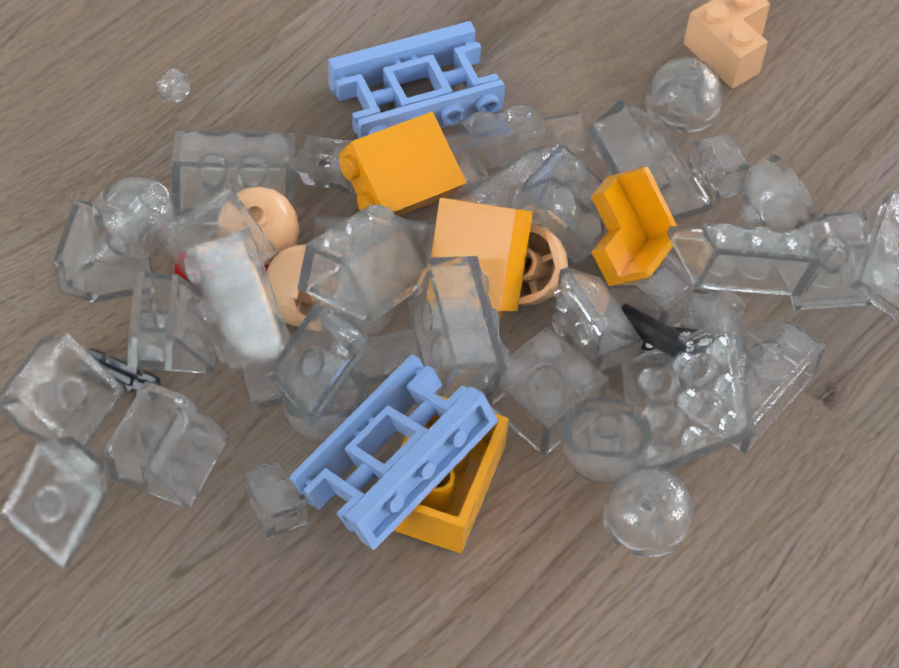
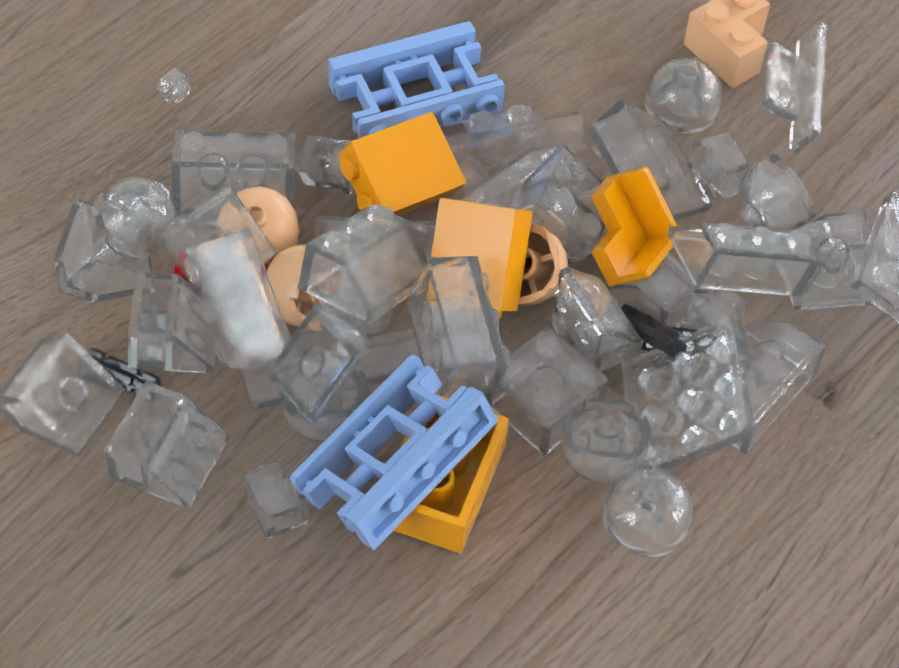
clear slope [1,436,108,568] -> none
none -> clear bracket [761,21,827,153]

